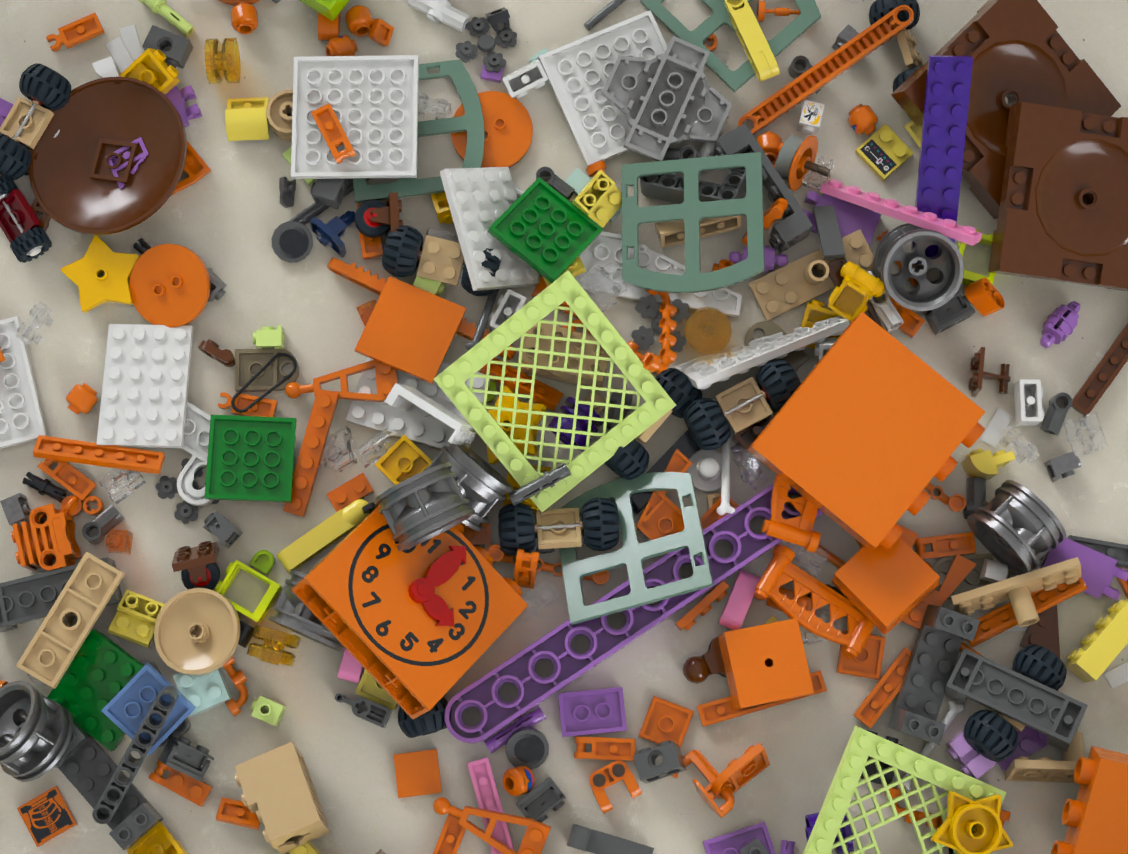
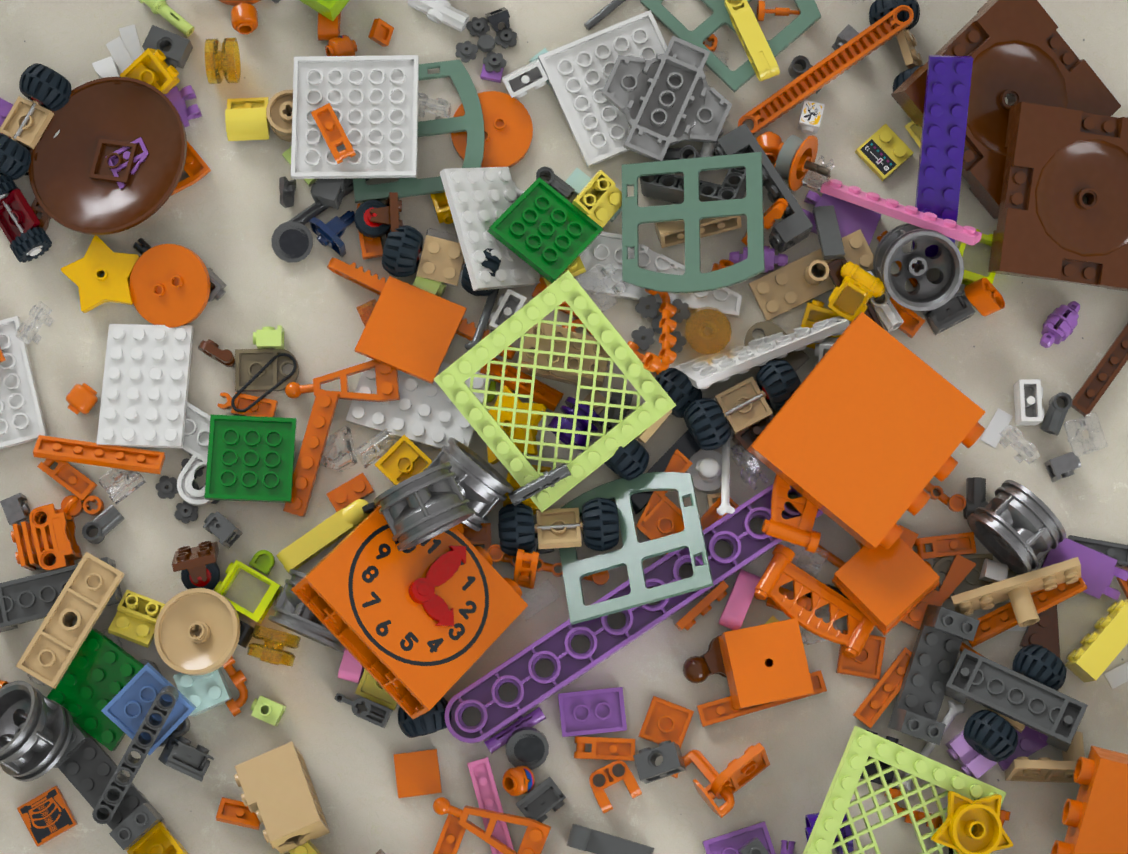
black pin [22,472,67,503] -> none
orange plate [46,13,105,52] -> none
clear orange brick [106,529,133,555] -> none
orange plate [148,760,213,807] -> none
orange head [345,5,374,36] -> none
white panel [384,383,477,446] -> none
orange tile [586,160,607,177] -> none
orange head [848,104,878,136] -> none
light yellow brick [961,448,1016,480] -> none
reddish brown plate [968,347,1011,397] -> none

